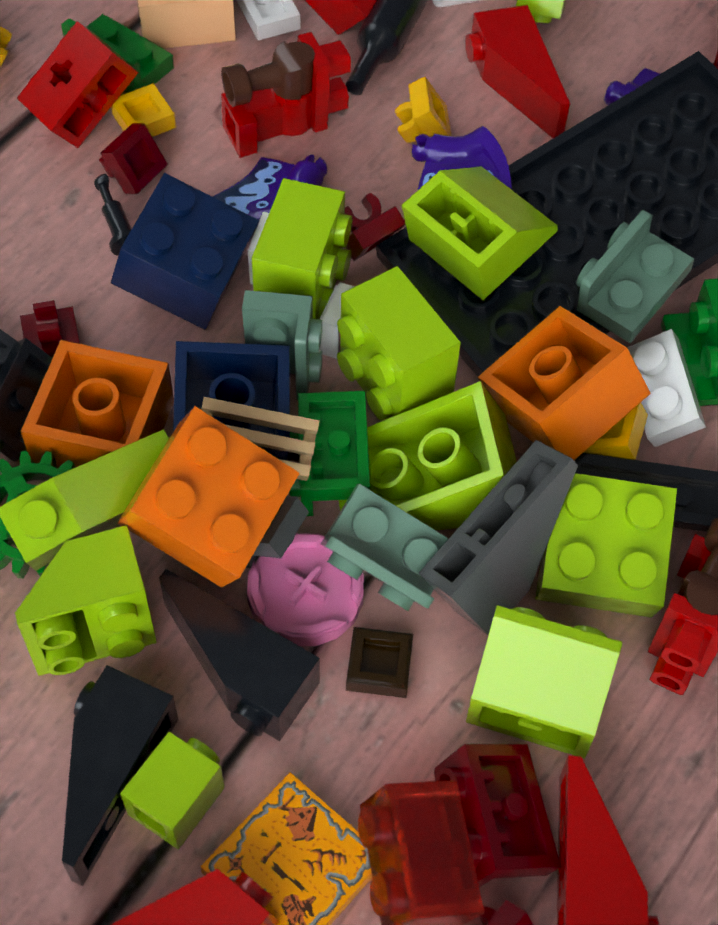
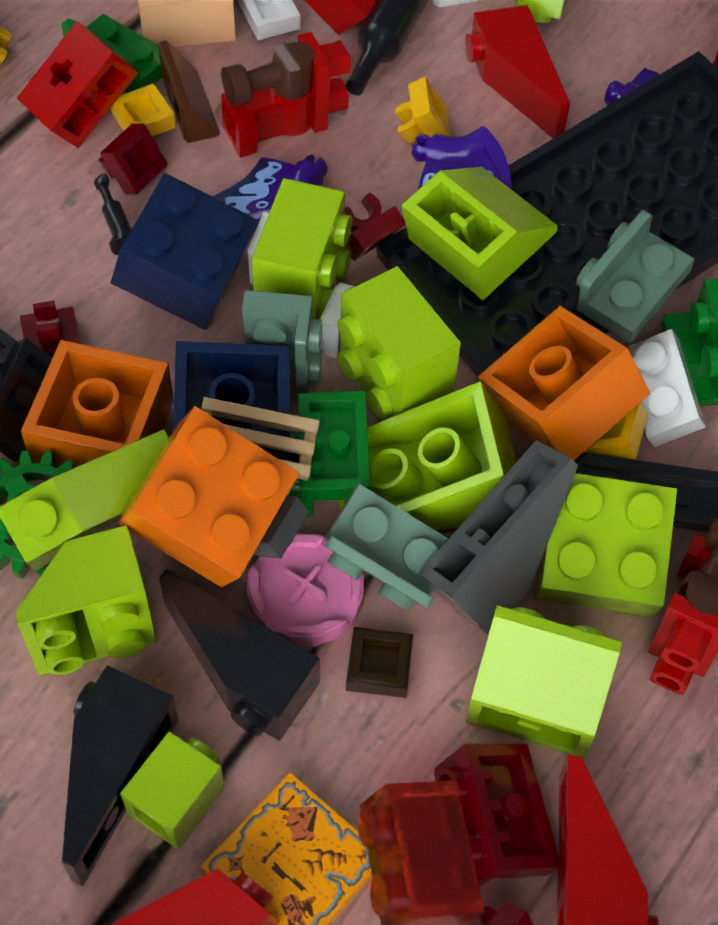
none -> reddish brown slope [158,40,220,143]

